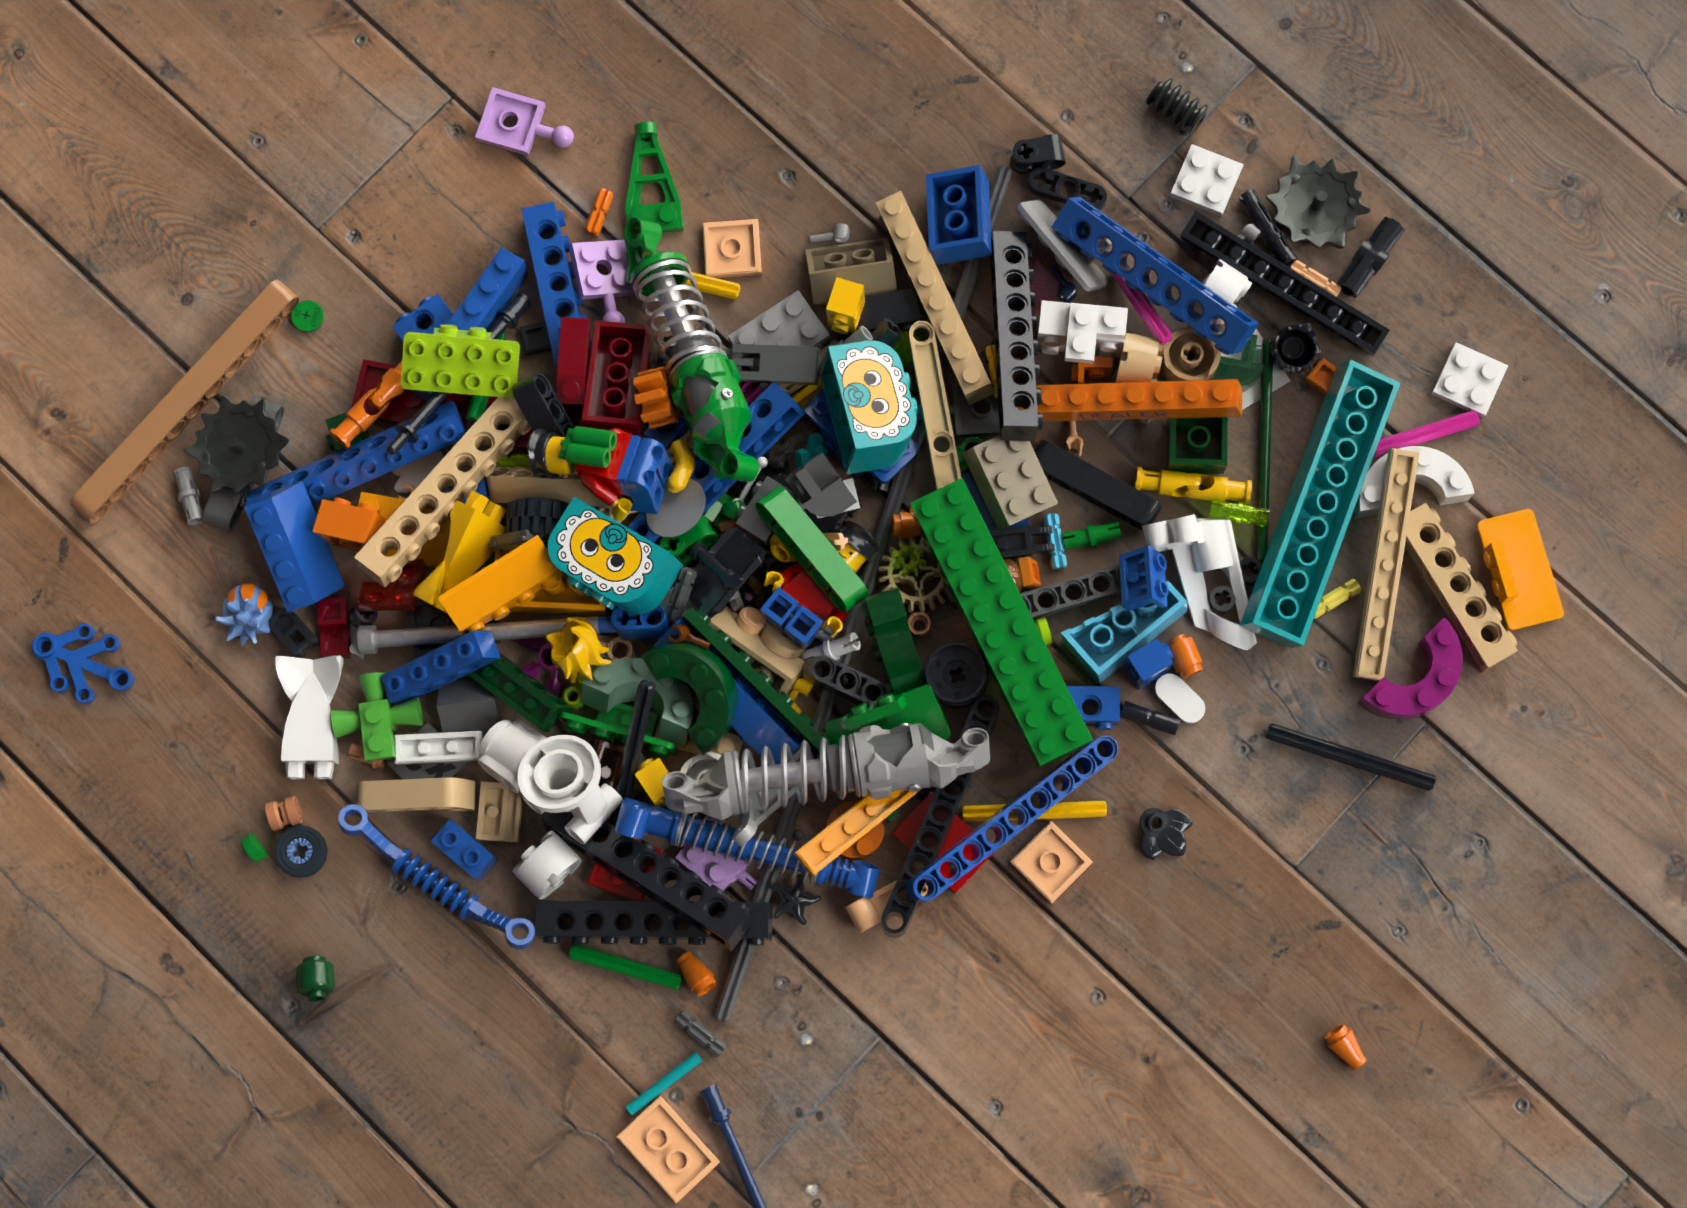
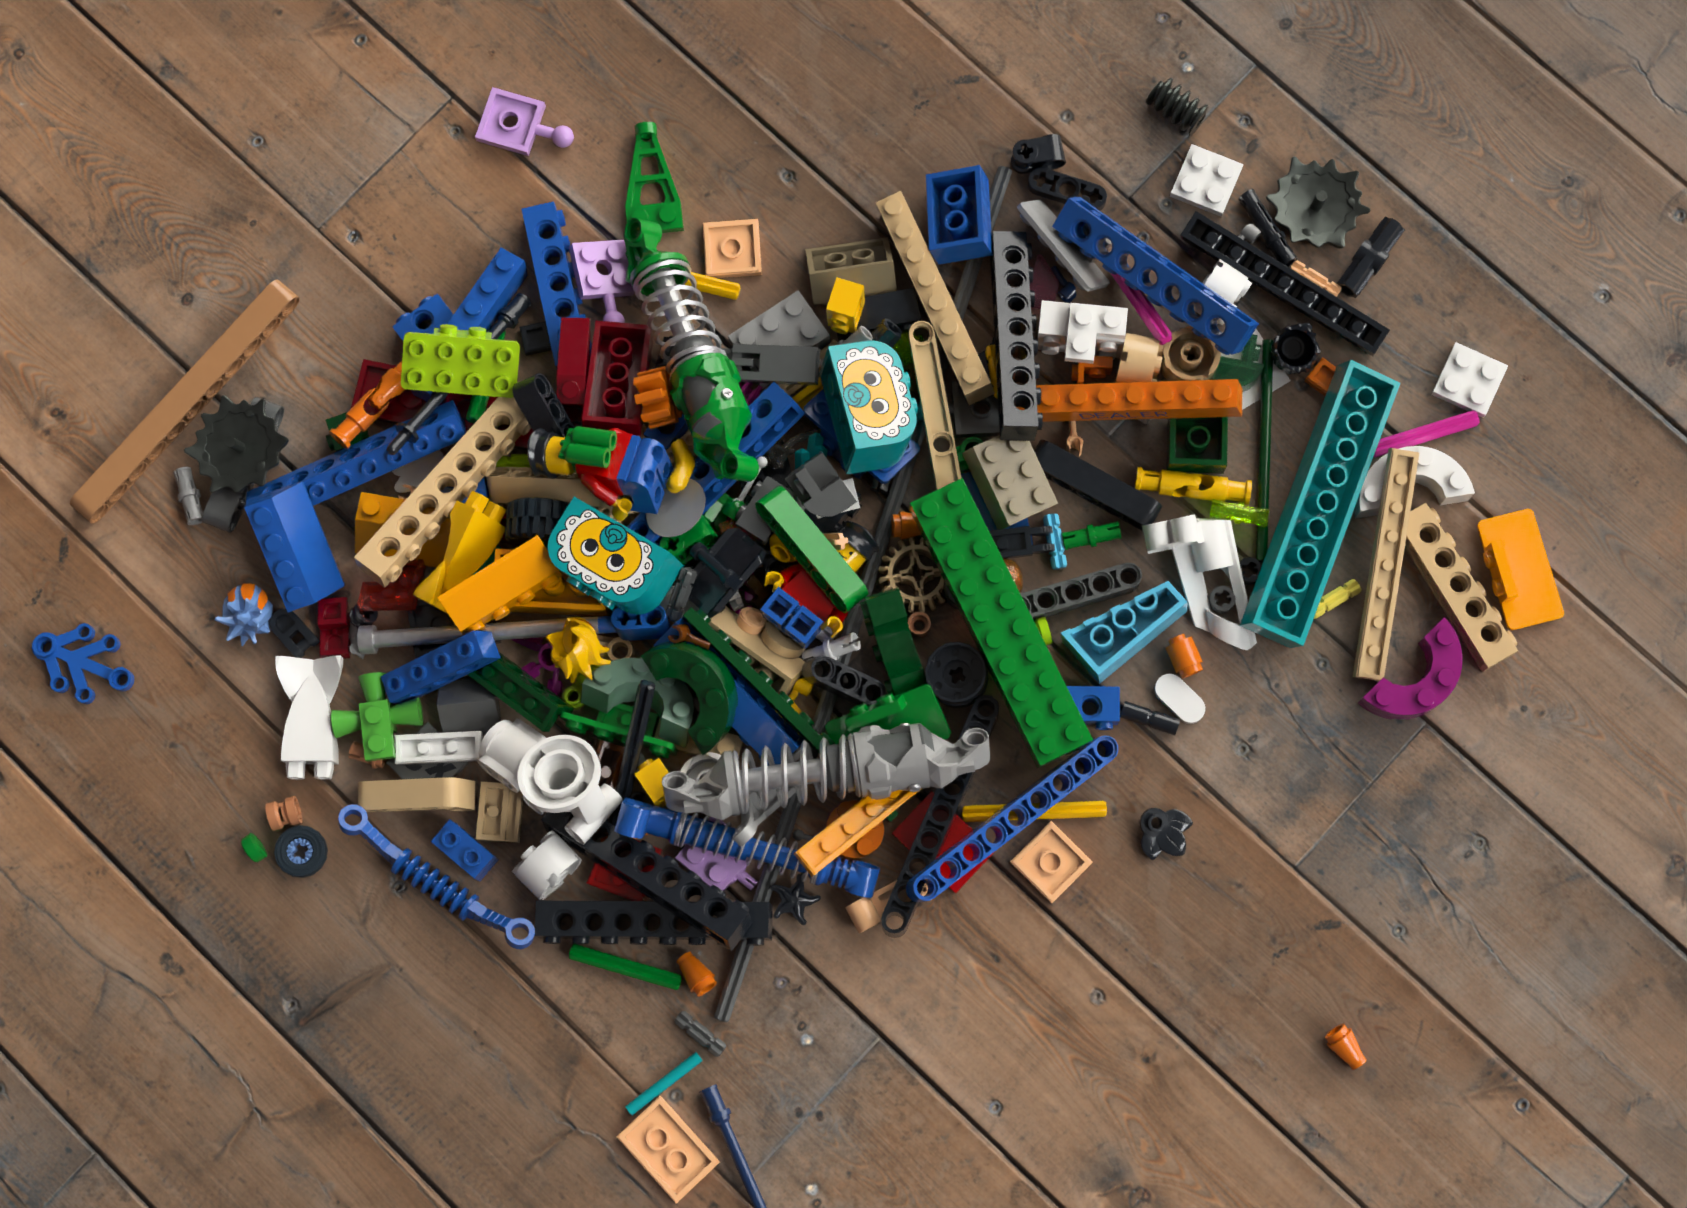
green piece [291,300,325,333] -> none
dark green head [296,956,335,1002] -> none
orange slope [312,497,388,556] -> none
dark grey axle [488,529,534,553] -> none
orange piece [585,188,613,236] -> none
light grey hand [810,223,850,244] -> none
clear neon green gear [891,541,926,578] -> none
orange tile [1019,556,1042,590] -> none
blue bracket [1119,545,1169,611] -> none
blue brick [1123,638,1174,690] -> none
black axle [1266,723,1436,791] -> none

